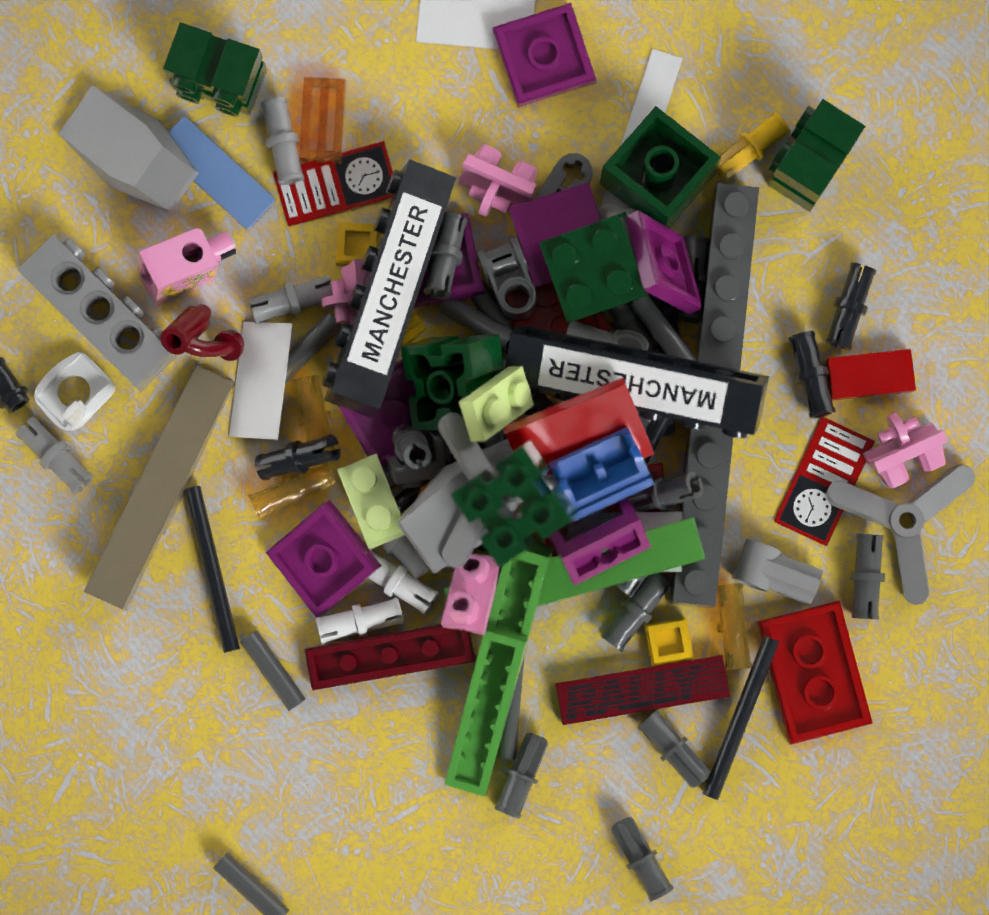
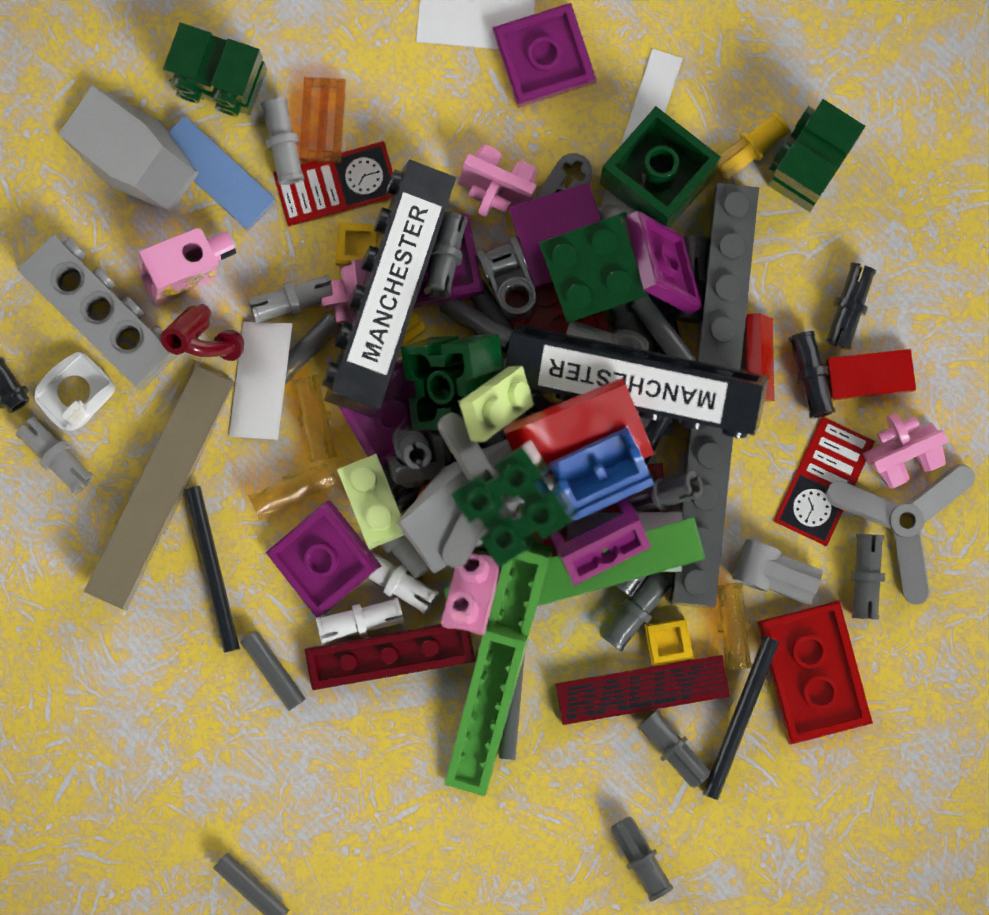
black pin [255,434,341,481] -> none
dark grey axle [494,733,548,819] -> none
none -> red tile [745,313,775,402]

